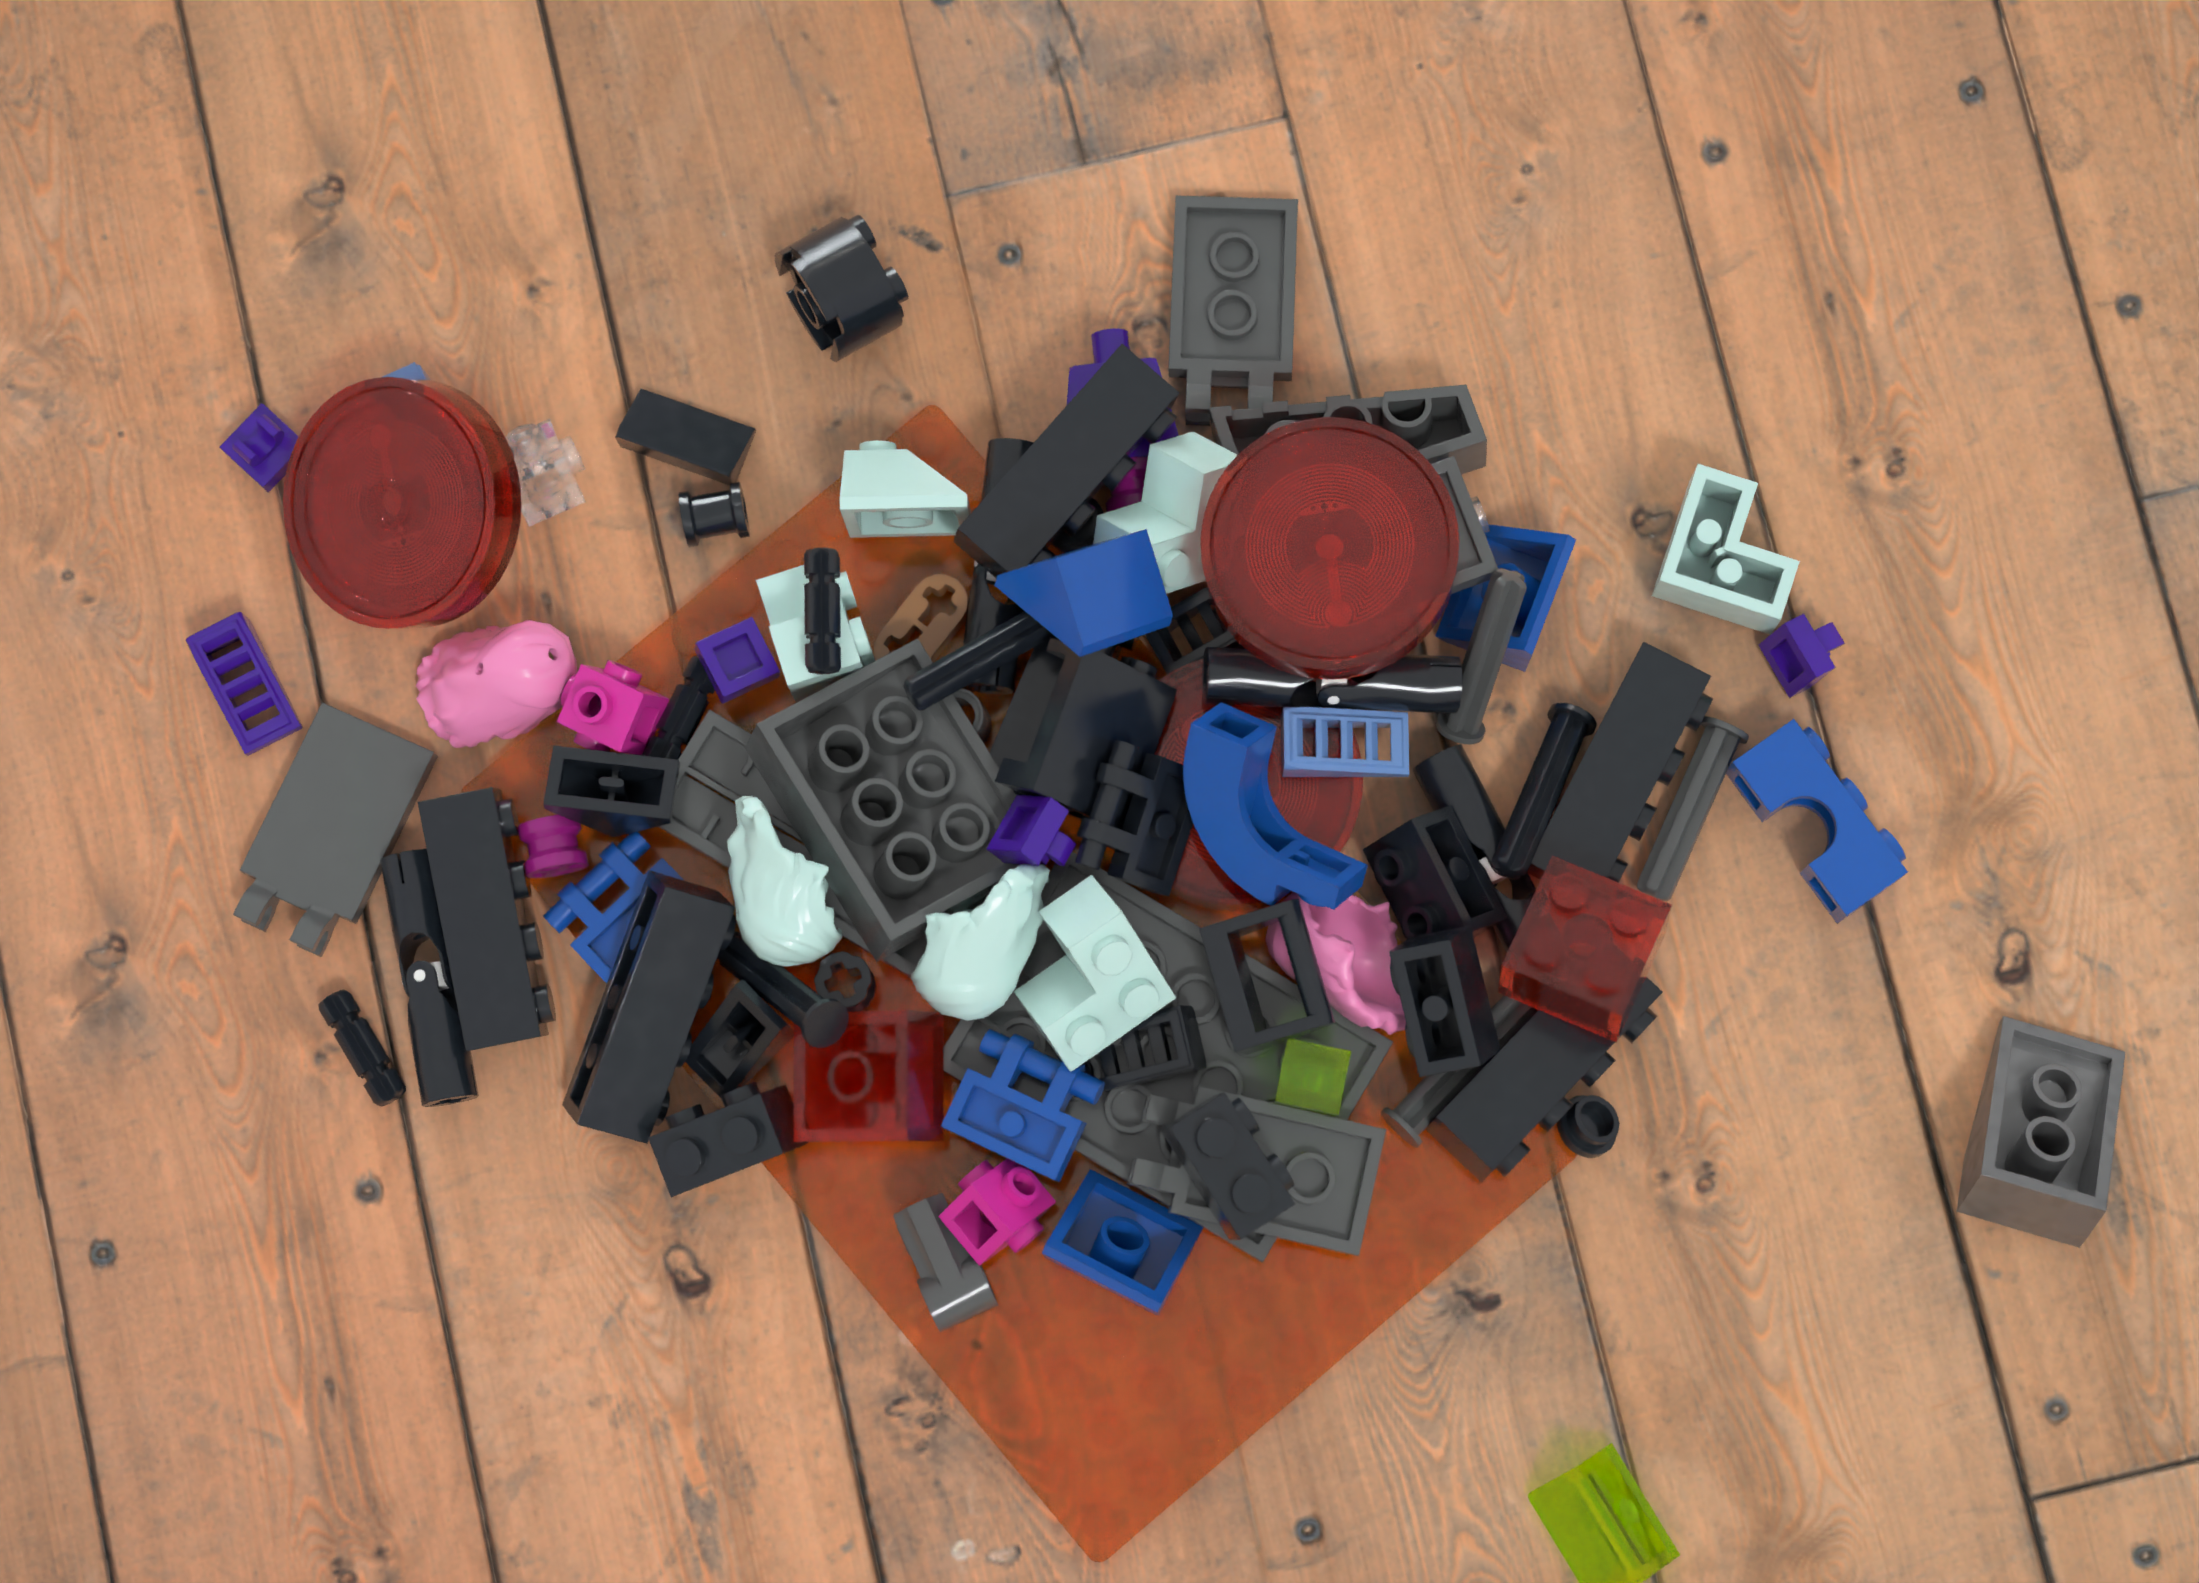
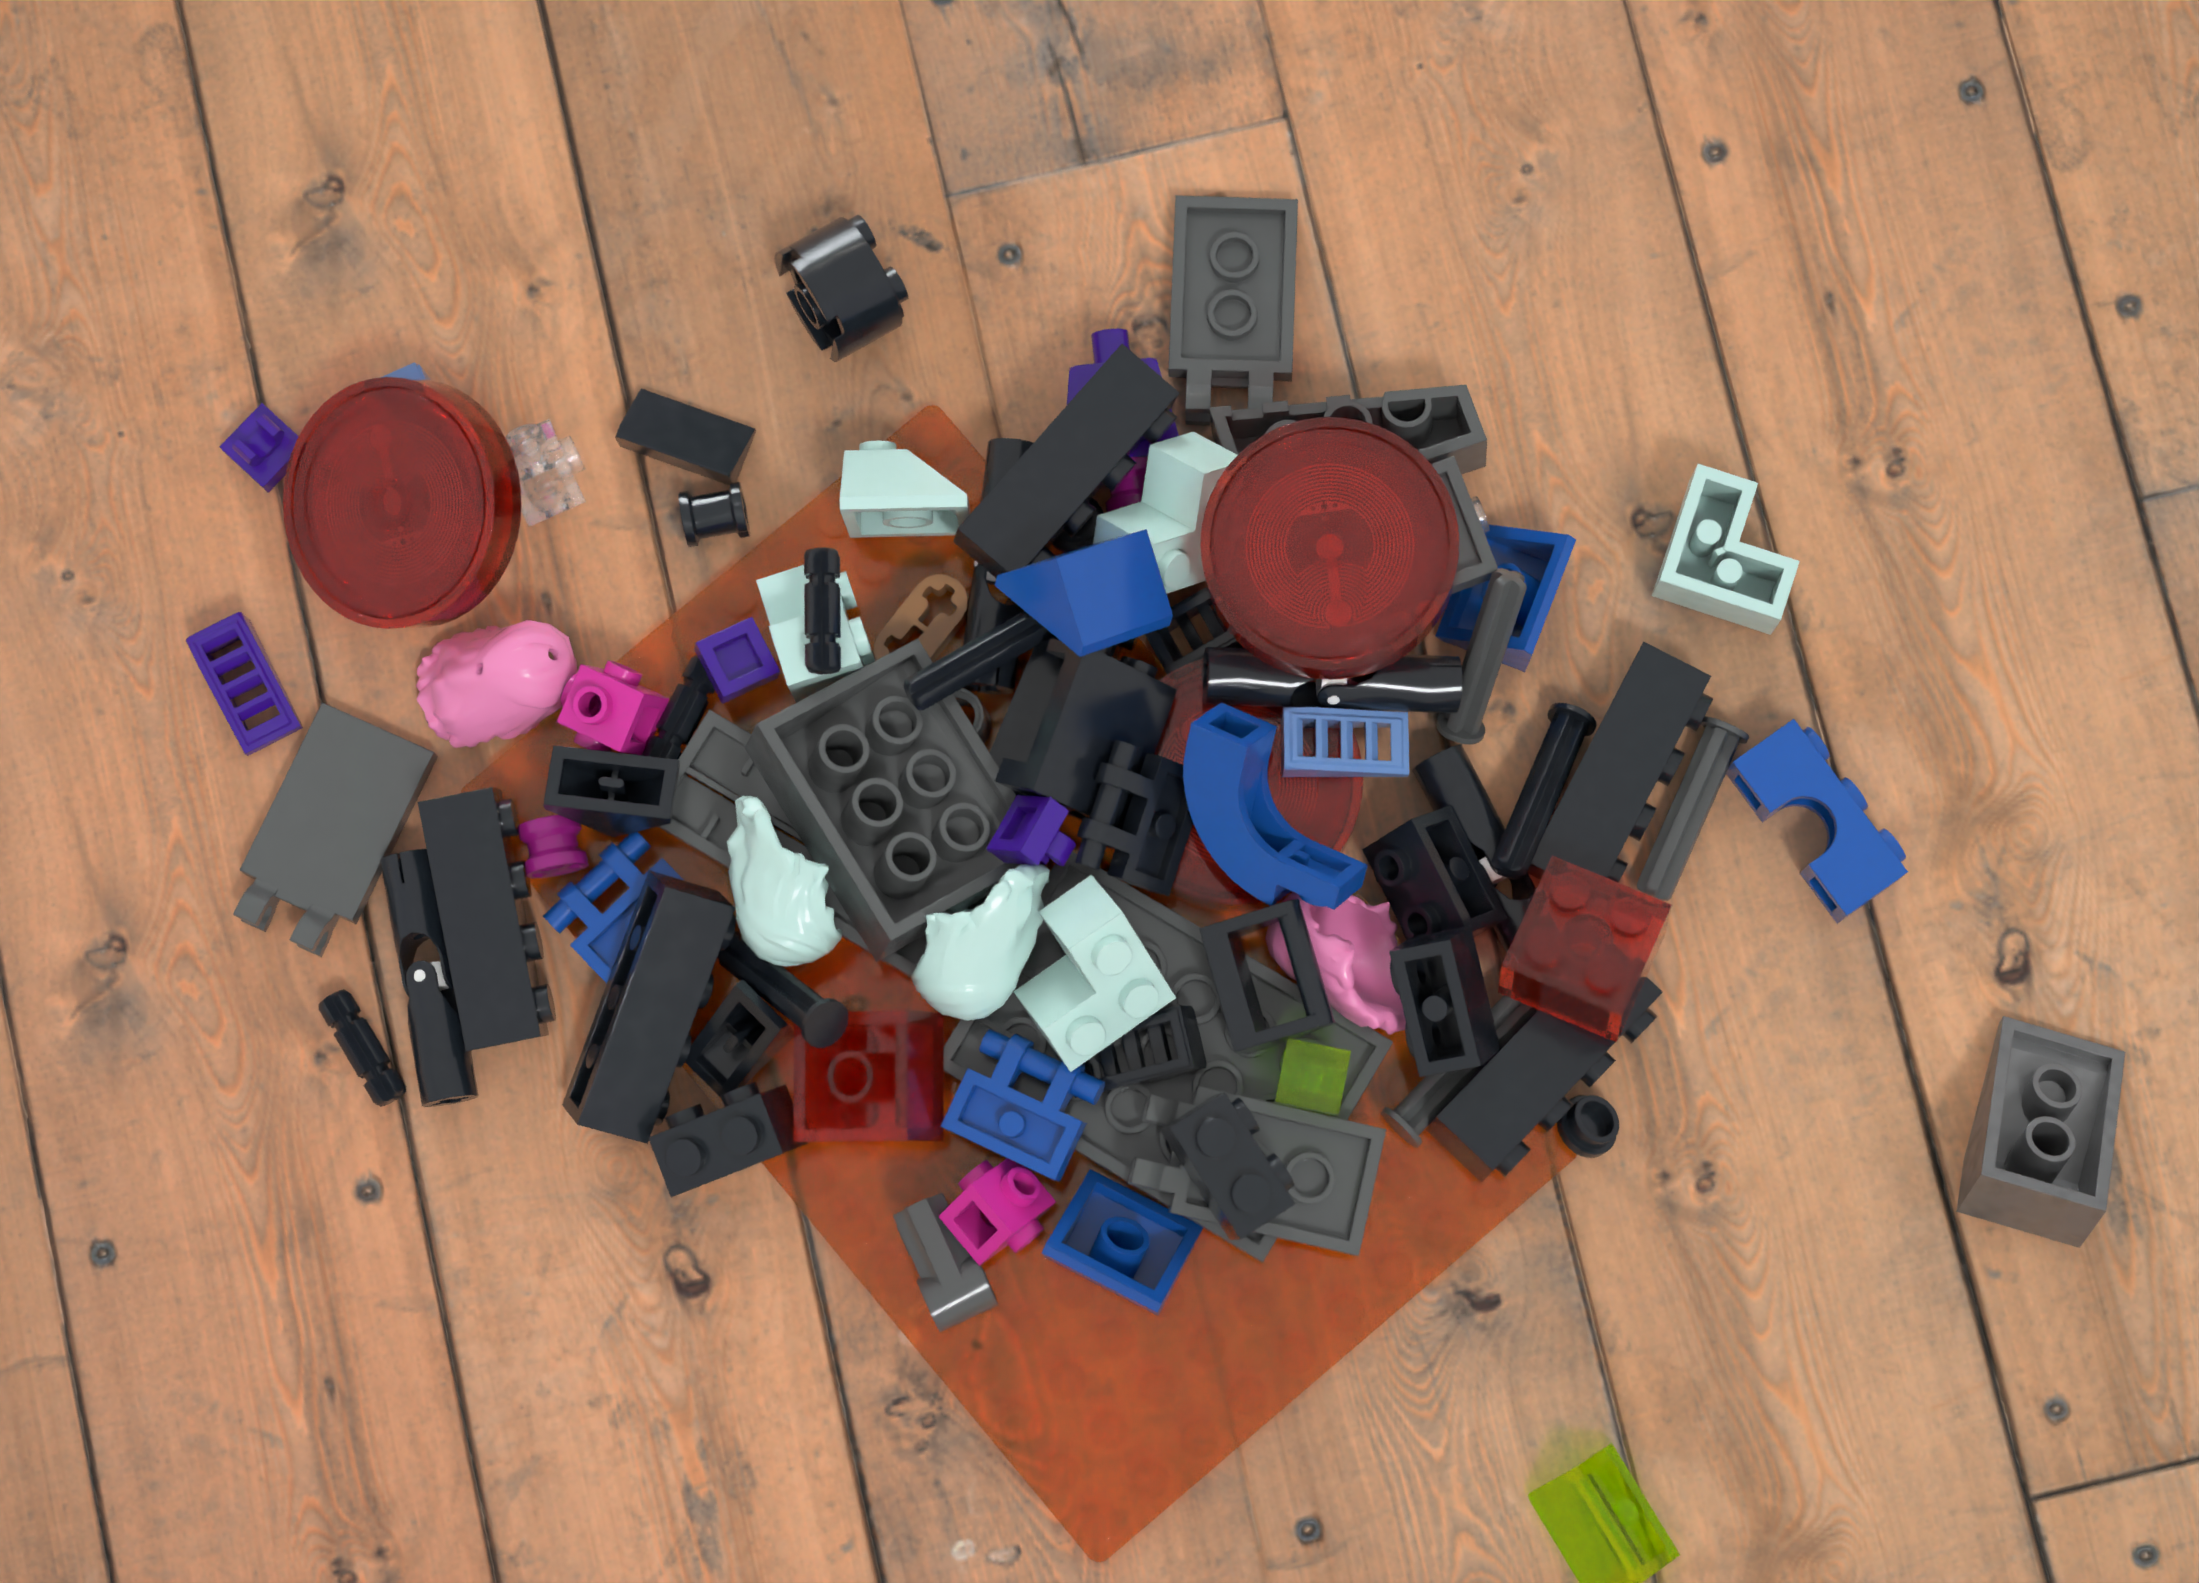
black bush [814,951,876,1015] -> none
dark purple tile [1758,614,1845,698] -> none

